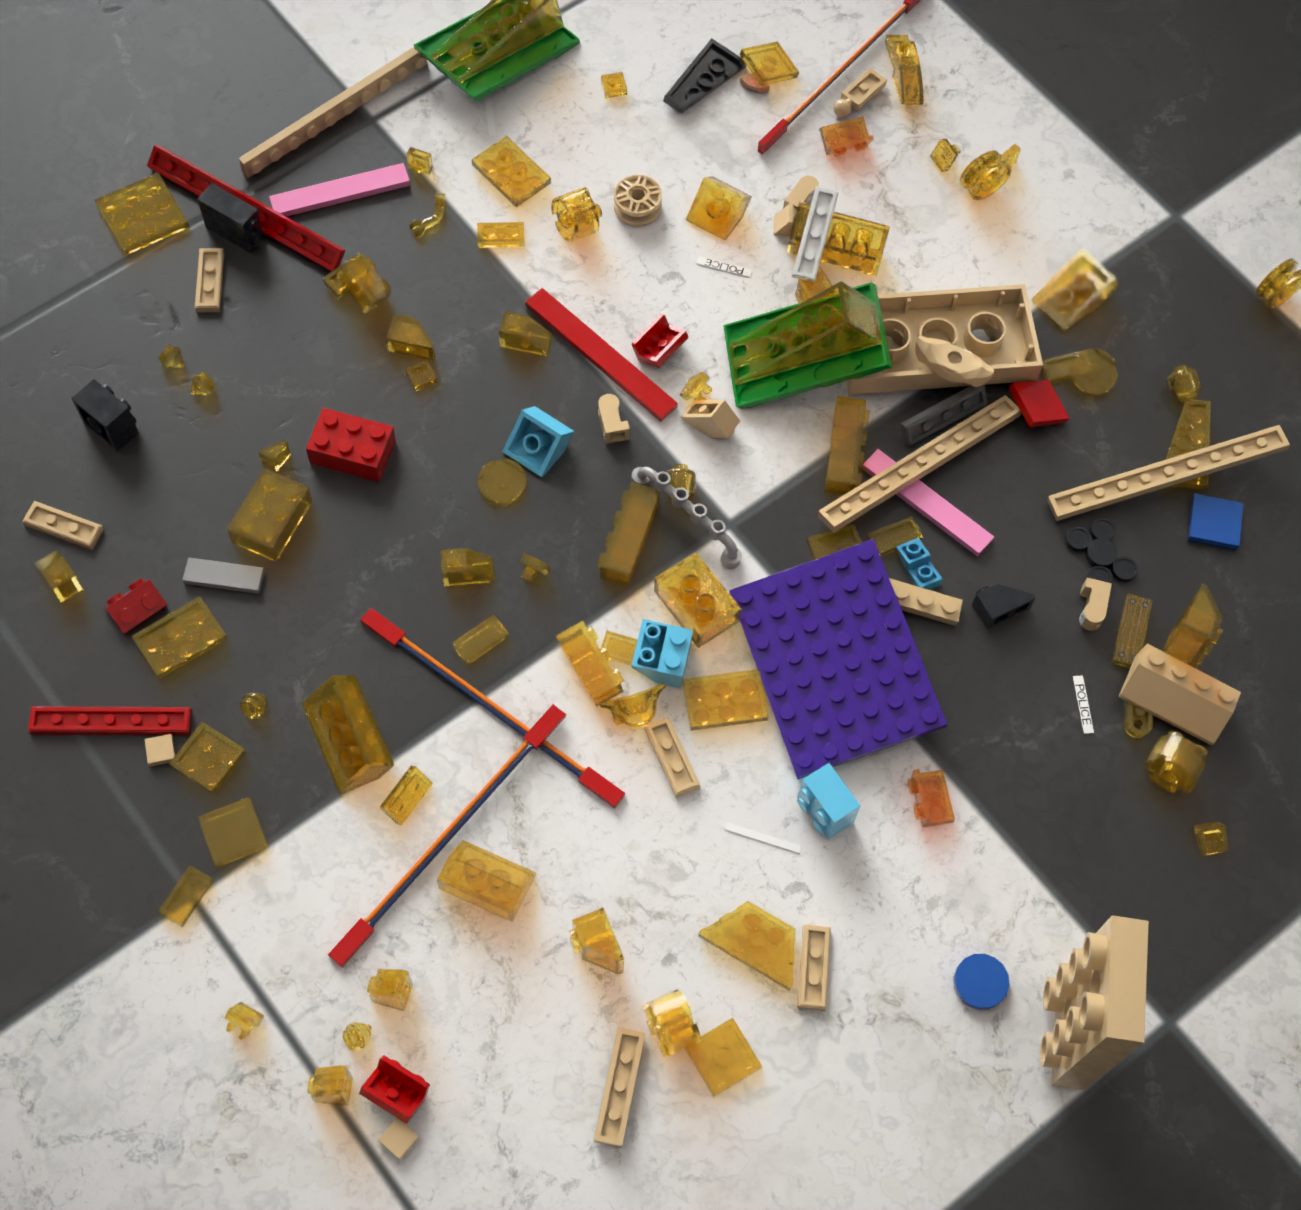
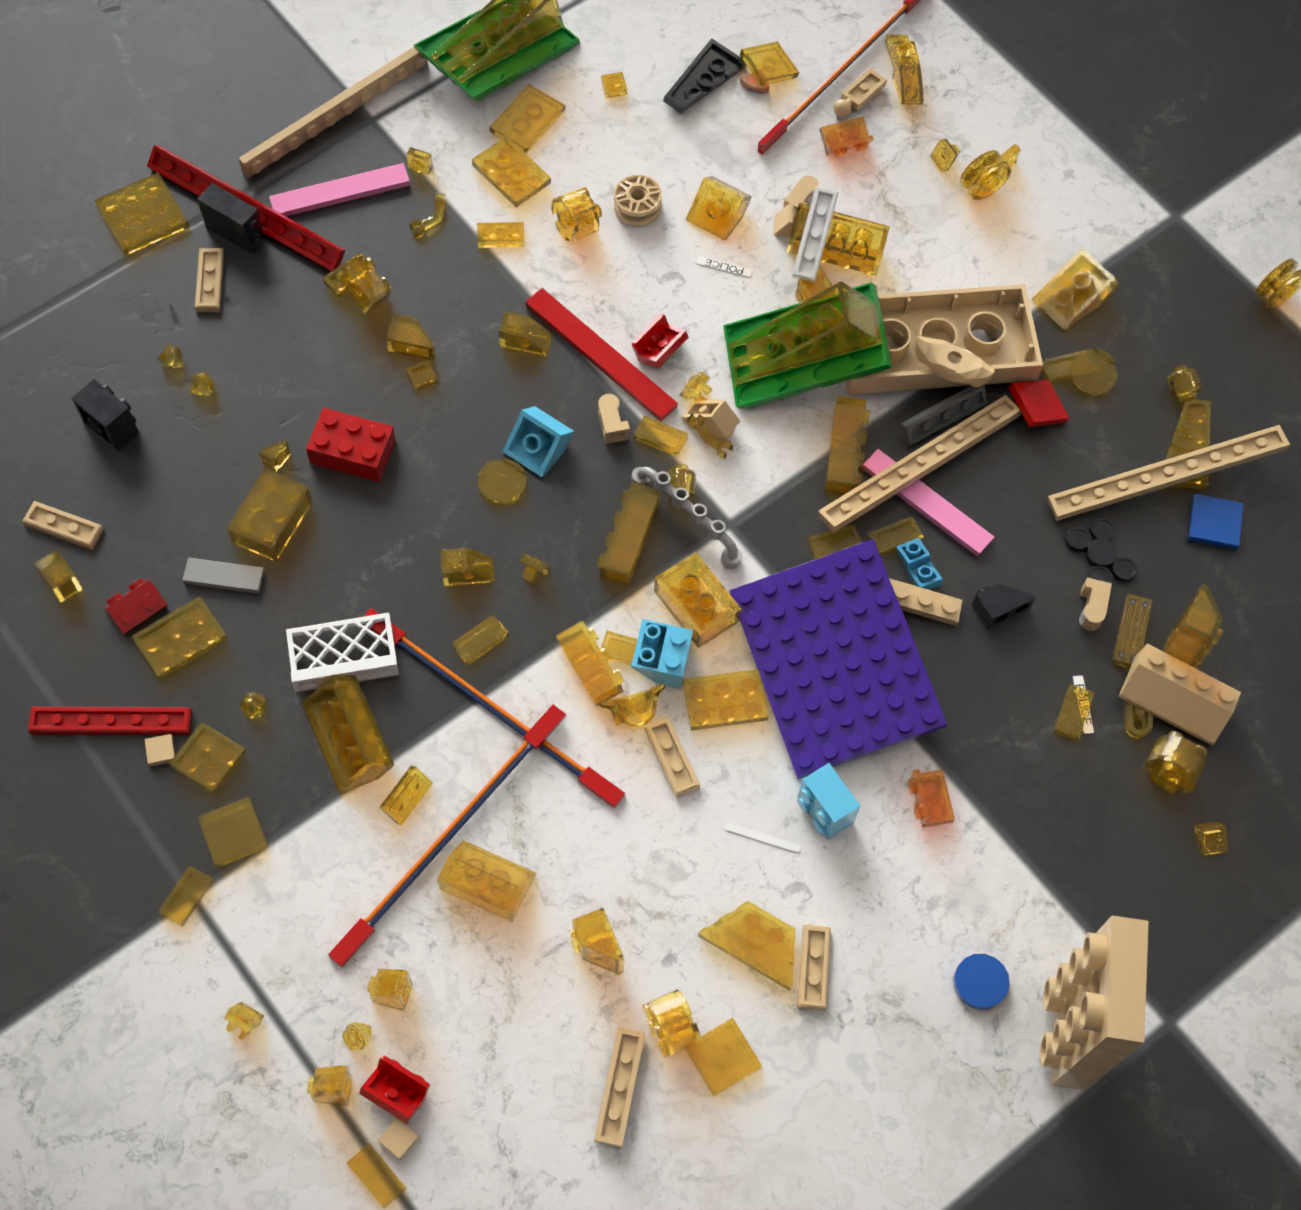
none -> white fence [286,613,399,692]
none -> clear yellow tile [347,1143,407,1209]
none -> clear yellow tile [489,84,565,153]
none -> clear yellow tile [634,415,688,457]
none -> clear yellow arm [686,413,733,459]
none -> clear yellow tile [1053,684,1095,741]

